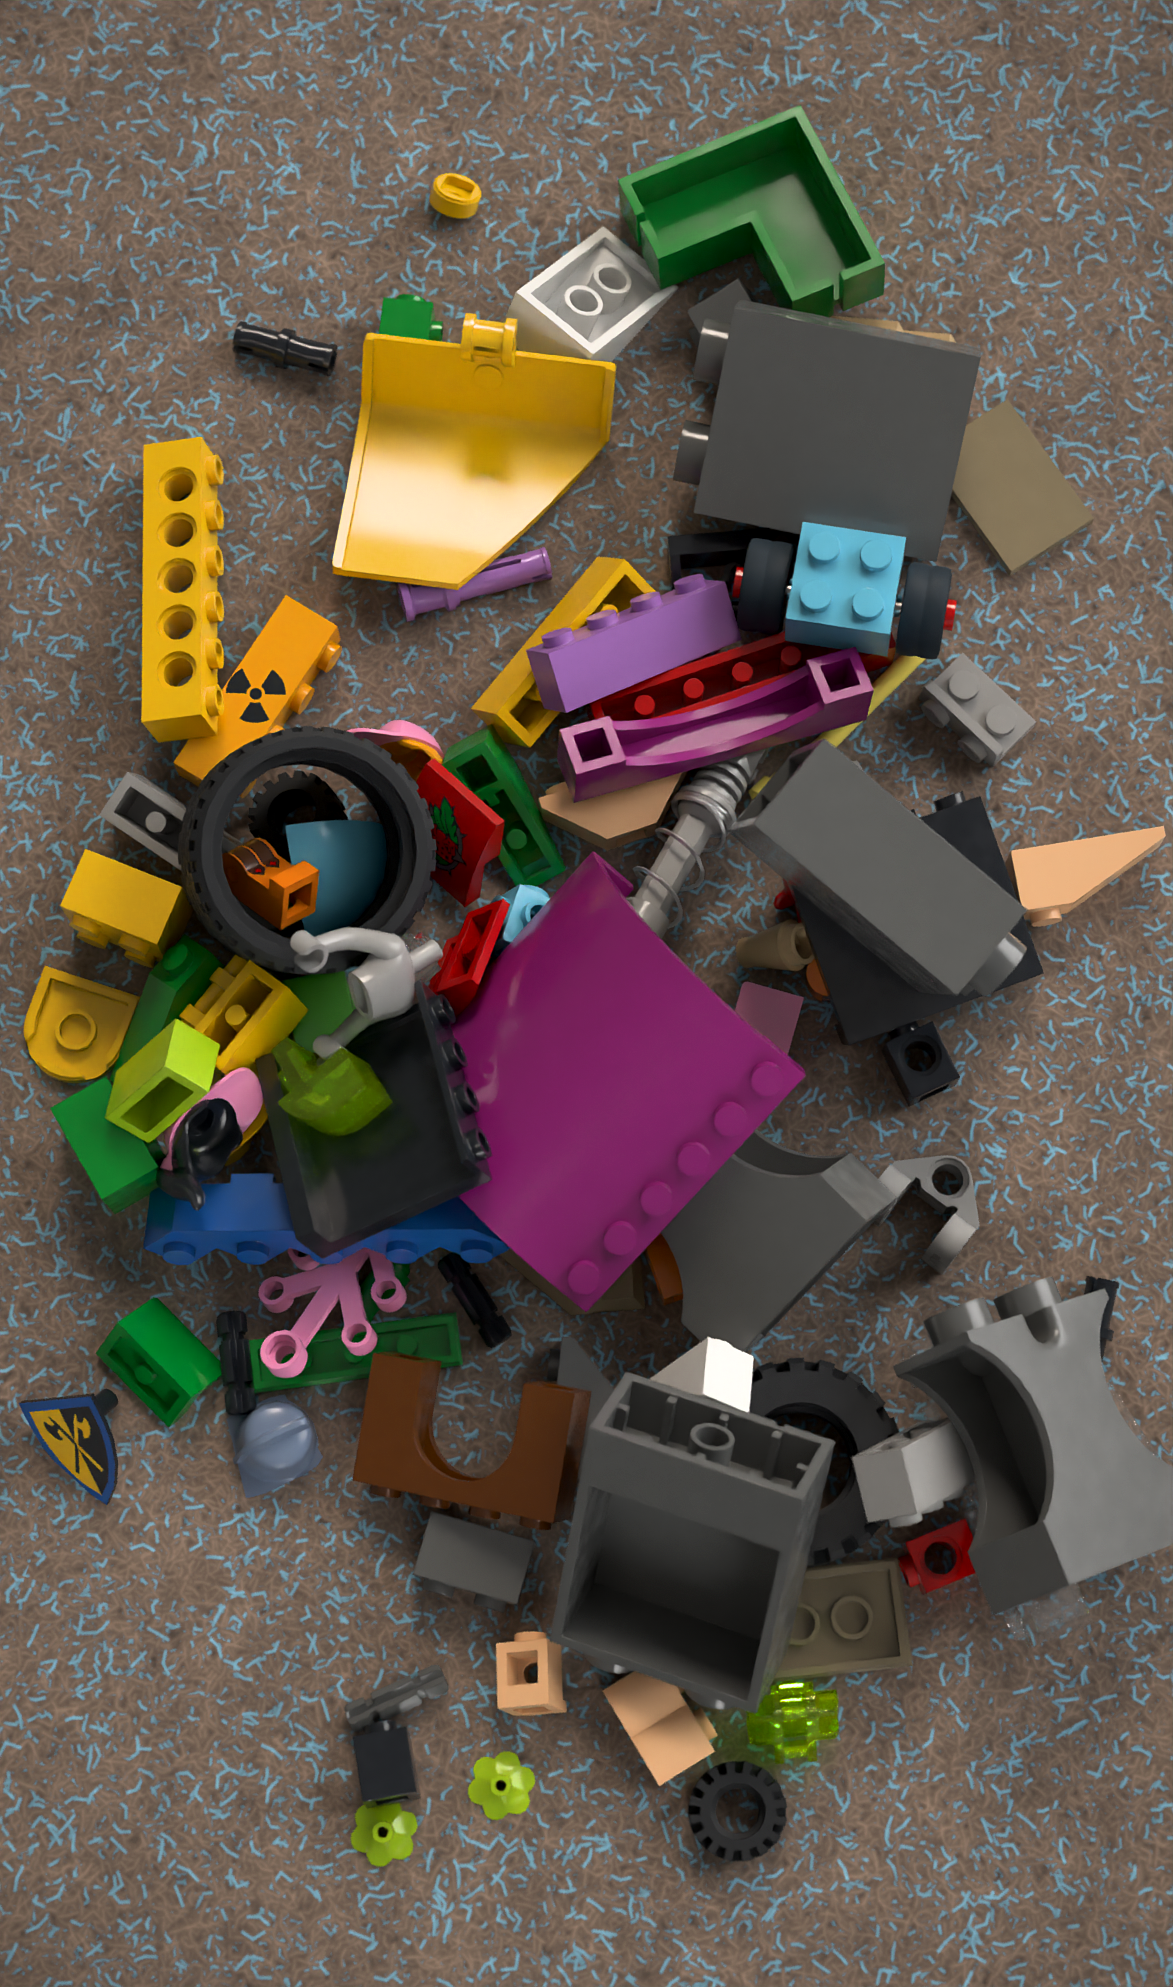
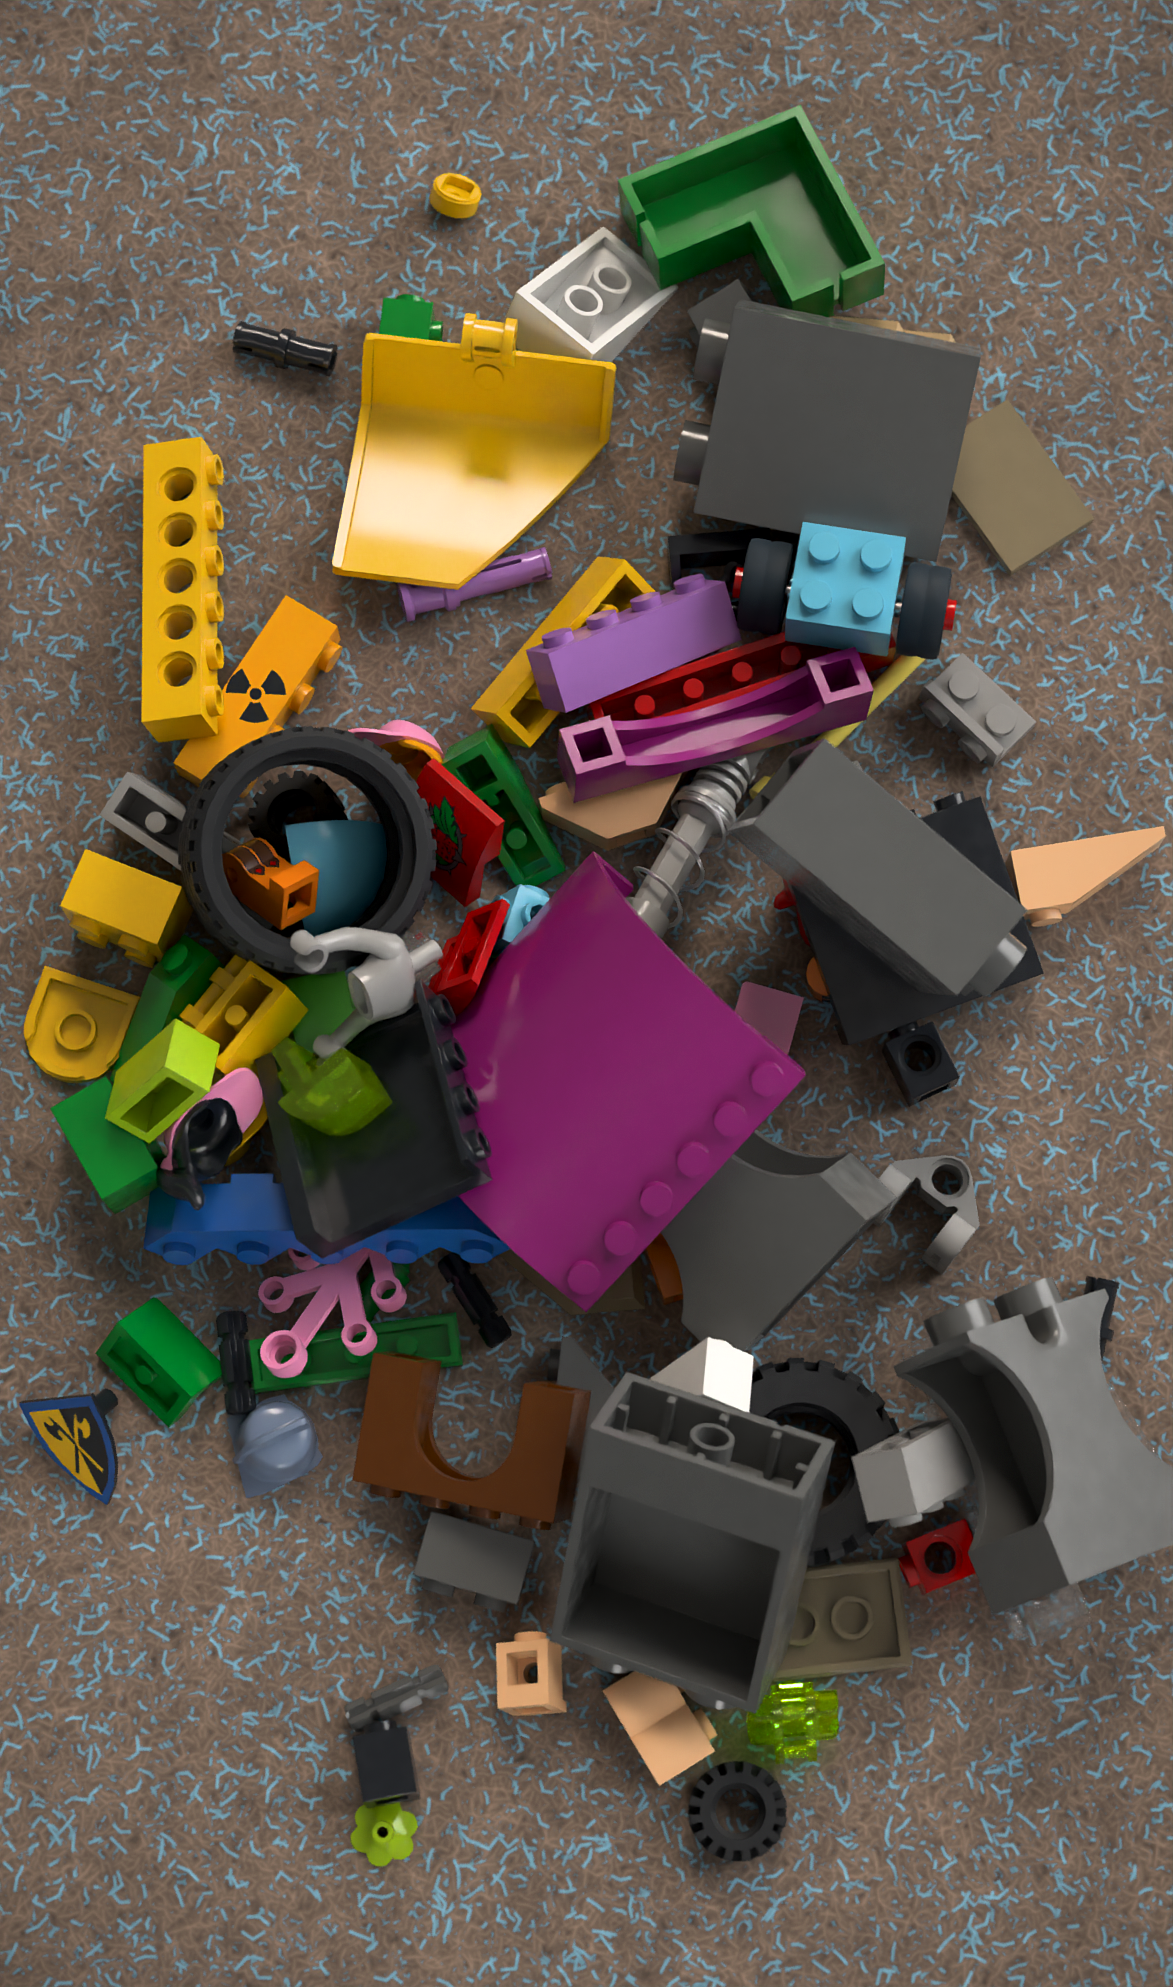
lime plant [468,1751,535,1820] -> none
tan cone [736,919,814,971] -> none

